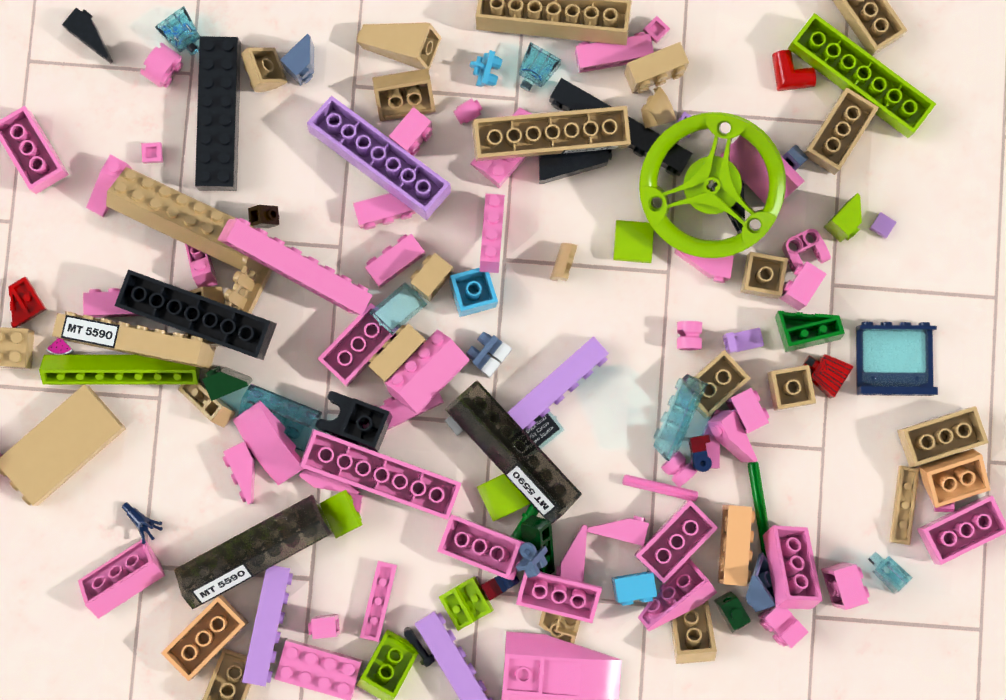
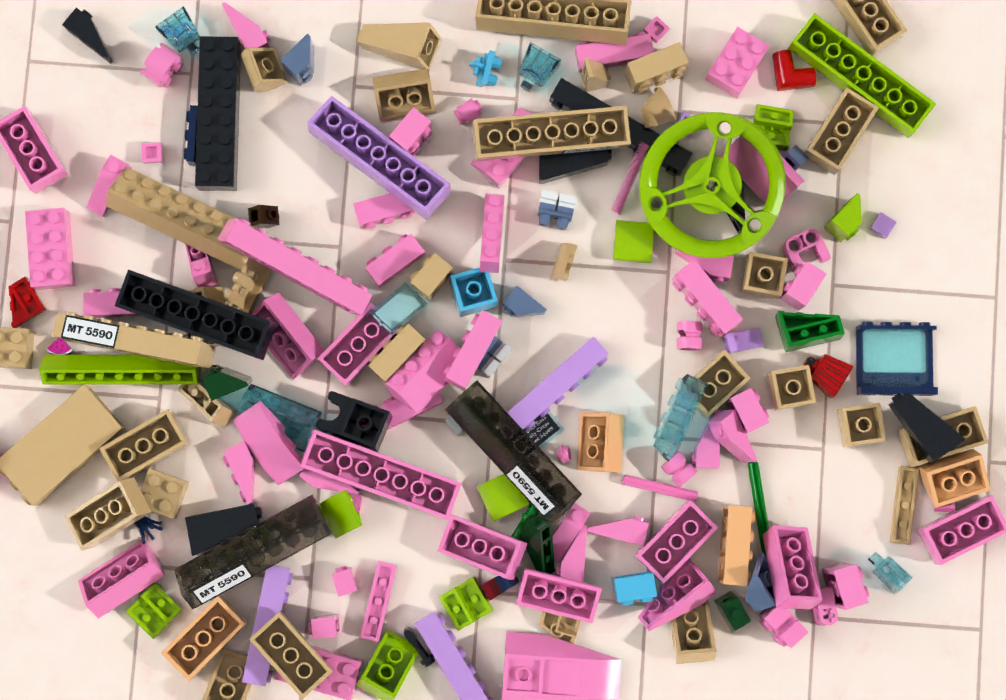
sand blue hips [516,542,548,578] -> none
leg [688,434,712,472] -> none
none -> bright pink brick [25,208,75,290]
none -> tan brick [64,477,151,551]
none -> tan brick [99,409,191,482]
none -> lime slope [126,583,182,639]
none -> tan brick [141,468,190,519]
none -> dark blue plate [184,105,197,166]
none -> black slope [185,503,263,556]
none -> bright pink slope [222,2,270,49]
none -> tan brick [249,611,334,700]
none -> bright pink slope [252,292,325,380]
none -> bright pink brick [332,566,359,597]
none -> bright pink brick [443,310,503,391]
none -> sand blue slope [502,286,547,317]
none -> sand blue hips [538,189,577,231]
none -> bright pink slope [552,503,591,562]
none -> bright pink plate [557,445,571,464]
none -> light nougat slope [577,413,625,473]
none -> tan slope [581,58,611,92]
none -> bright pink piece [611,142,649,215]
none -> bright pink brick [672,259,743,338]
none -> bright pink brick [705,27,770,99]
none -> lime slope [753,104,794,150]
none -> bright pink piece [811,586,838,626]
none -> tan brick [837,403,886,447]
none -> black slope [888,392,965,463]

